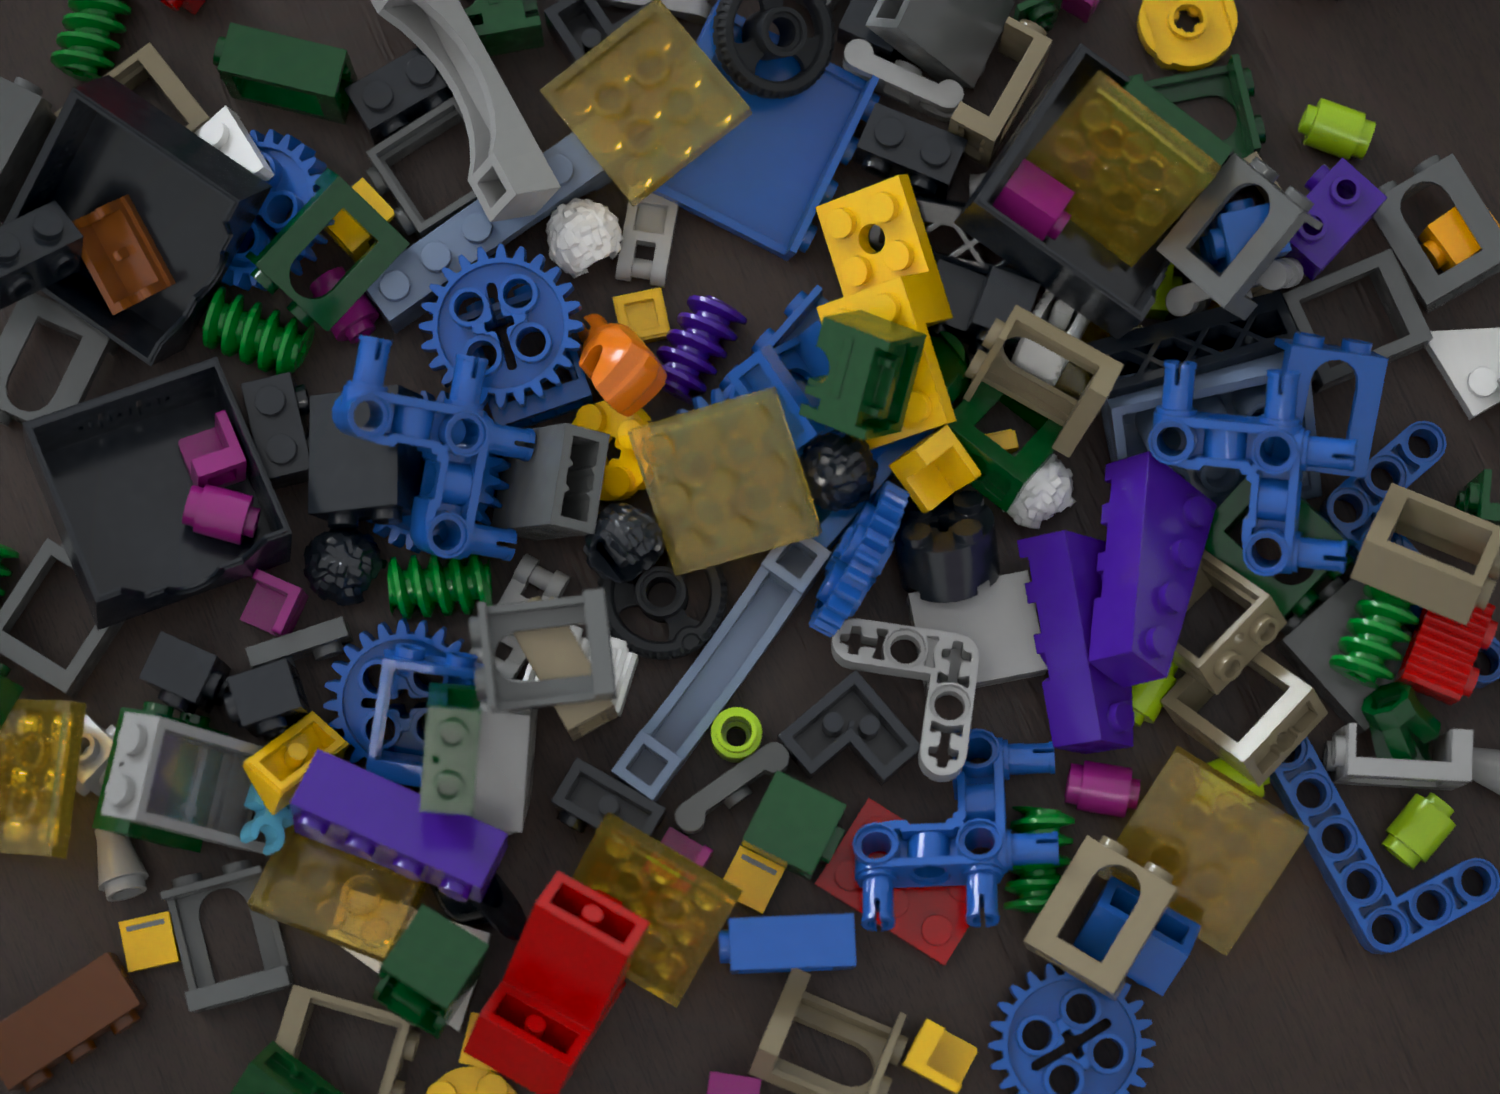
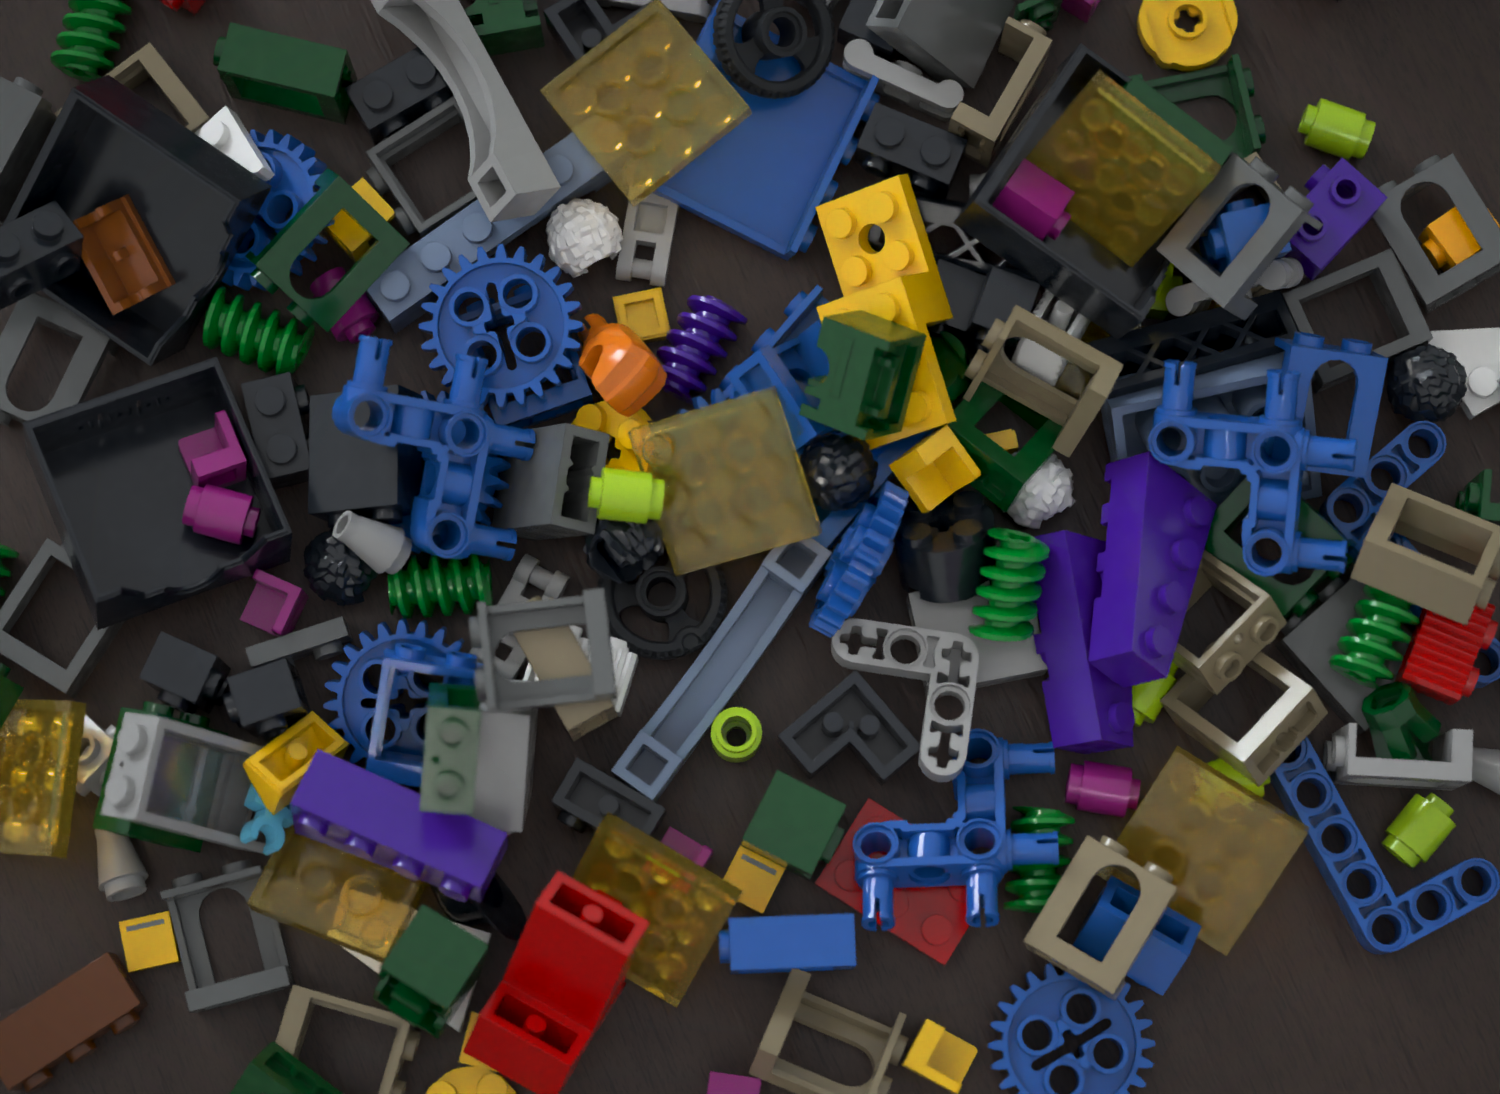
dark grey plate [675,742,789,835] -> none
none -> light grey cone [333,511,412,575]
none -> lime brick [588,467,665,524]
none -> green piece [968,528,1050,642]
none -> black piece [1386,344,1467,422]

